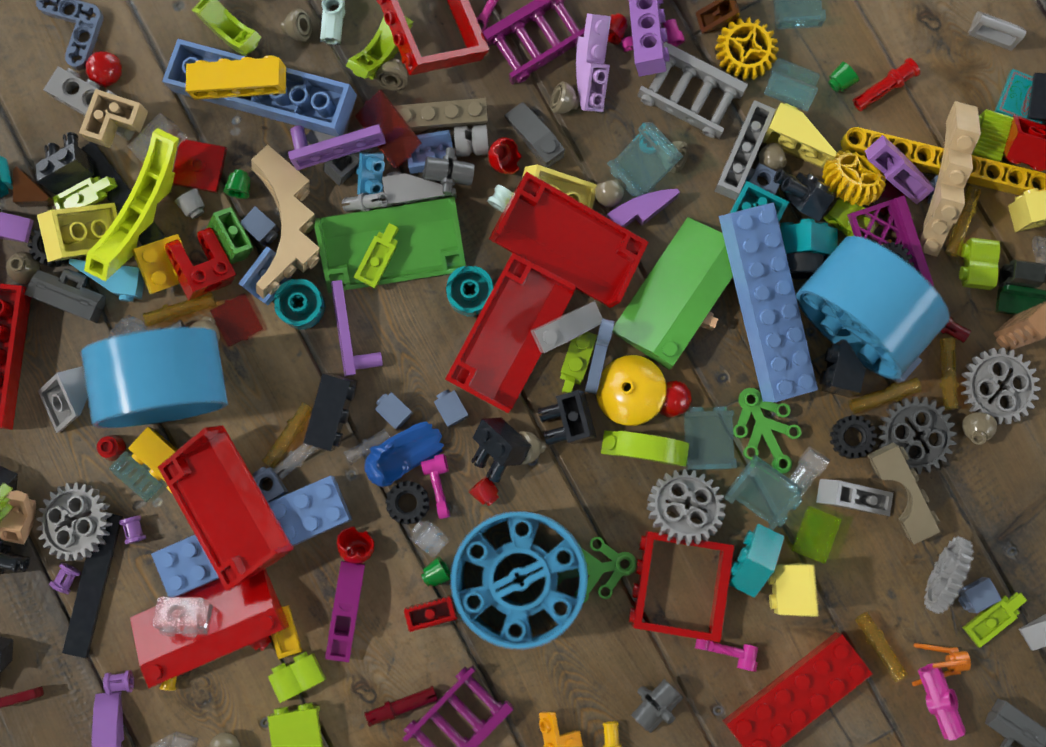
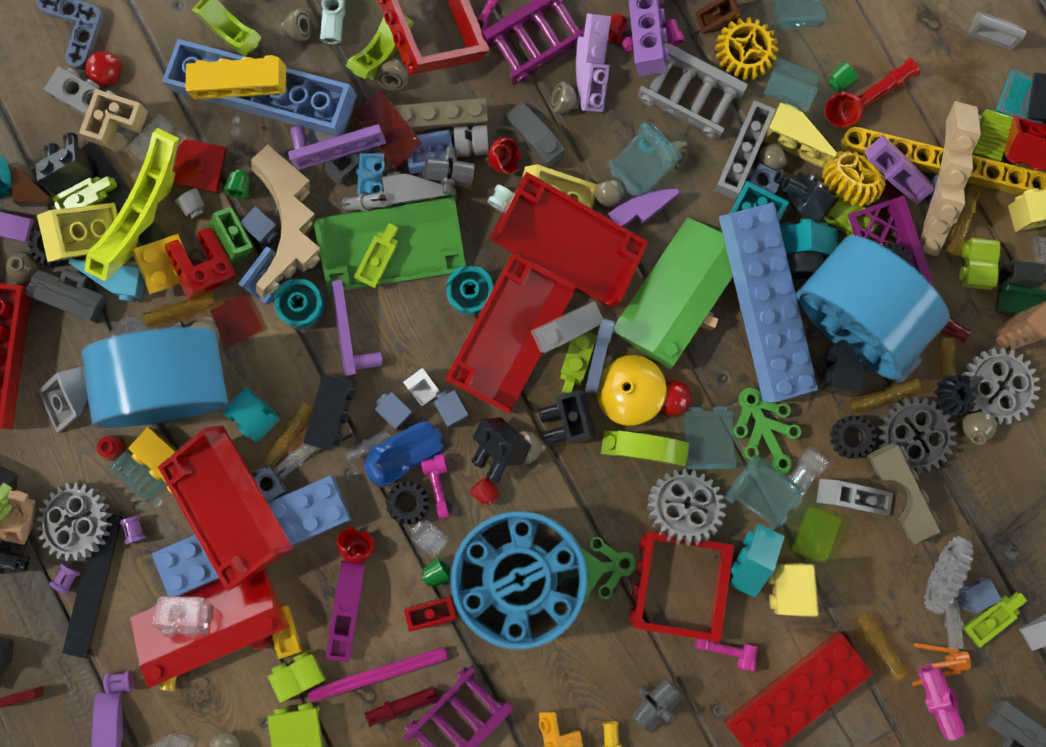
none -> teal brick [223,387,281,443]
none -> dark pink axle [308,647,448,702]
none -> white panel [403,368,441,406]
none -> red hair [824,92,863,128]
none -> black gear [933,375,977,415]
none -> clear pin [944,599,964,649]

